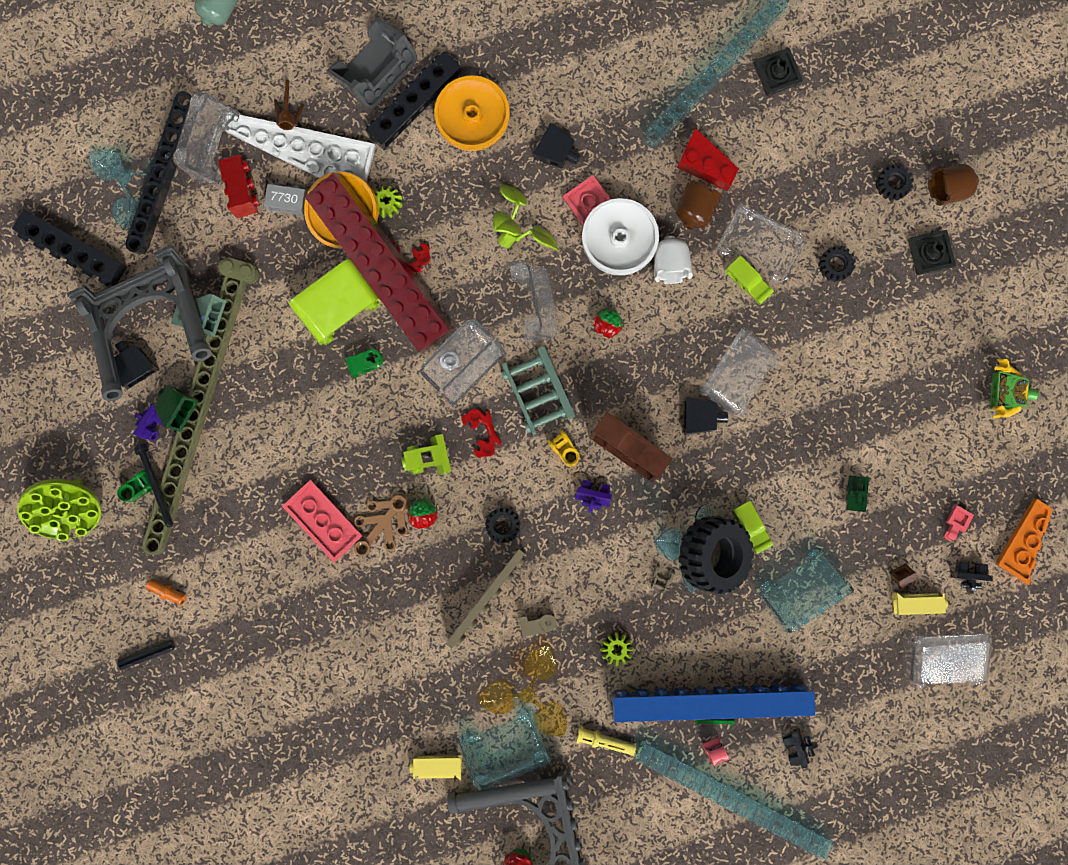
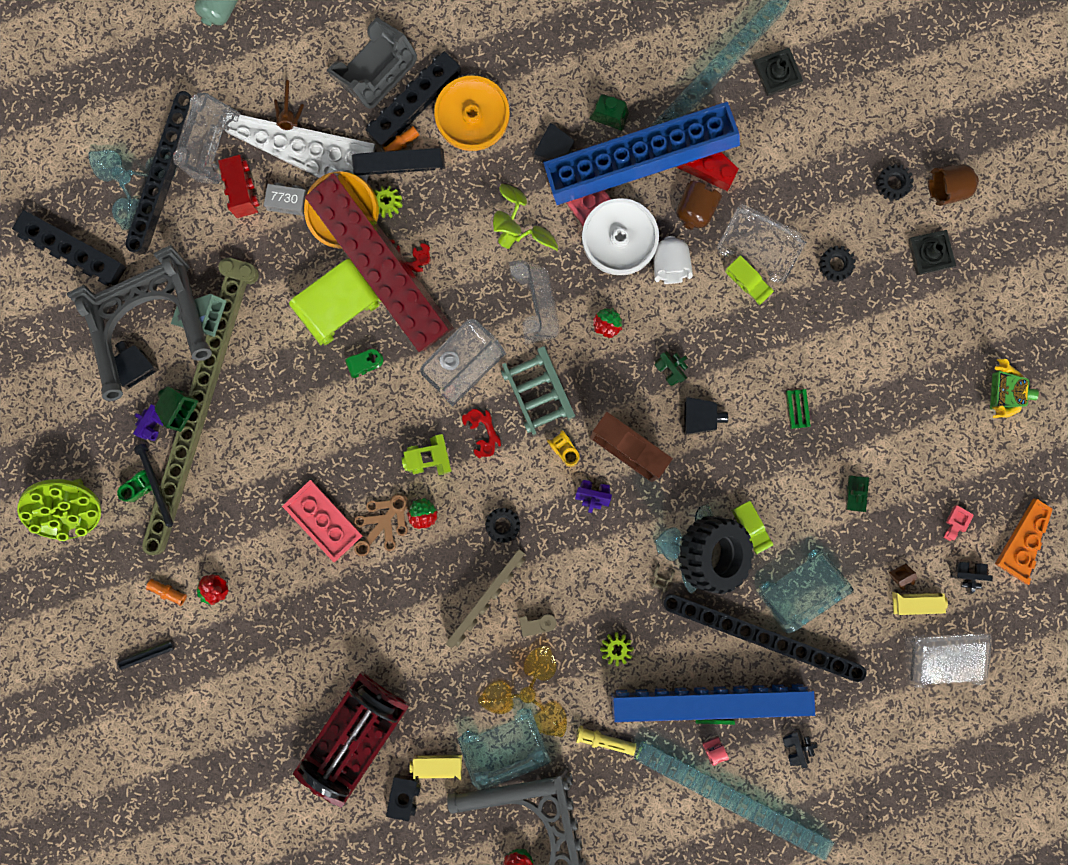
clear windscreen [698,326,780,418] -> none
none -> red piece [196,574,229,605]
none -> dark red piece [293,672,410,808]
none -> black beam [351,148,445,176]
none -> orange pin [383,125,420,152]
none -> black brick [386,774,421,822]
none -> blue brick [543,102,740,205]
none -> dark green torso [589,94,629,131]
none -> dark green hips [654,351,689,386]
none -> black beam [662,594,867,682]
none -> green tile [786,389,811,429]

